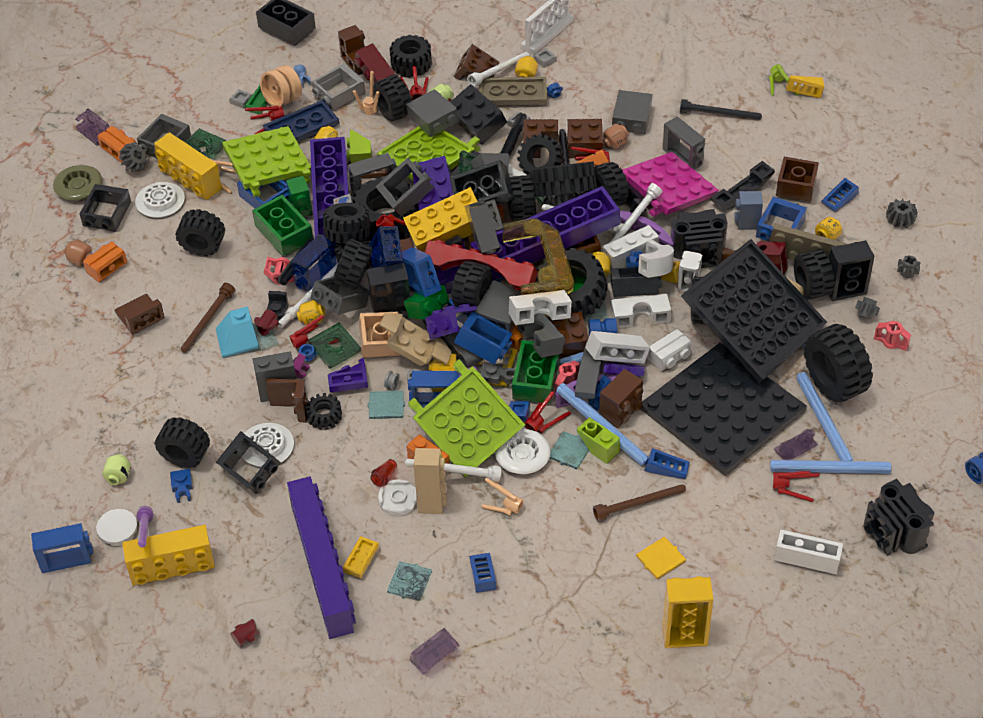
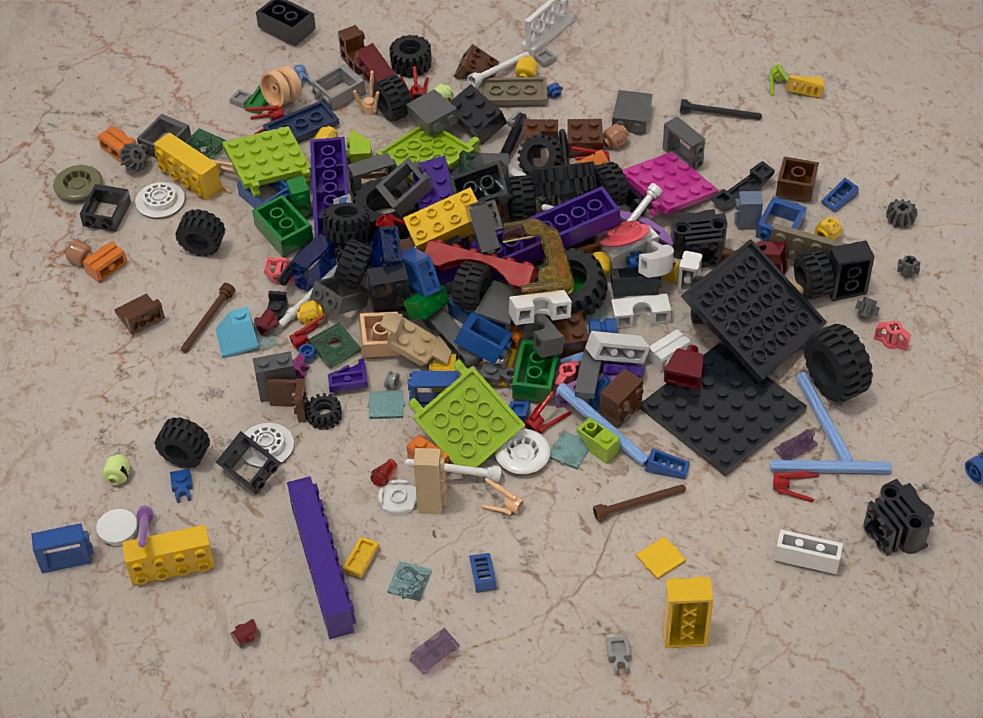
clear purple hinge [75,108,110,146] -> none
dark purple bracket [425,304,477,340] -> none
none -> coral wheel [600,221,650,247]
none -> light grey plate [606,636,630,674]
none -> dark red torso [664,345,703,390]

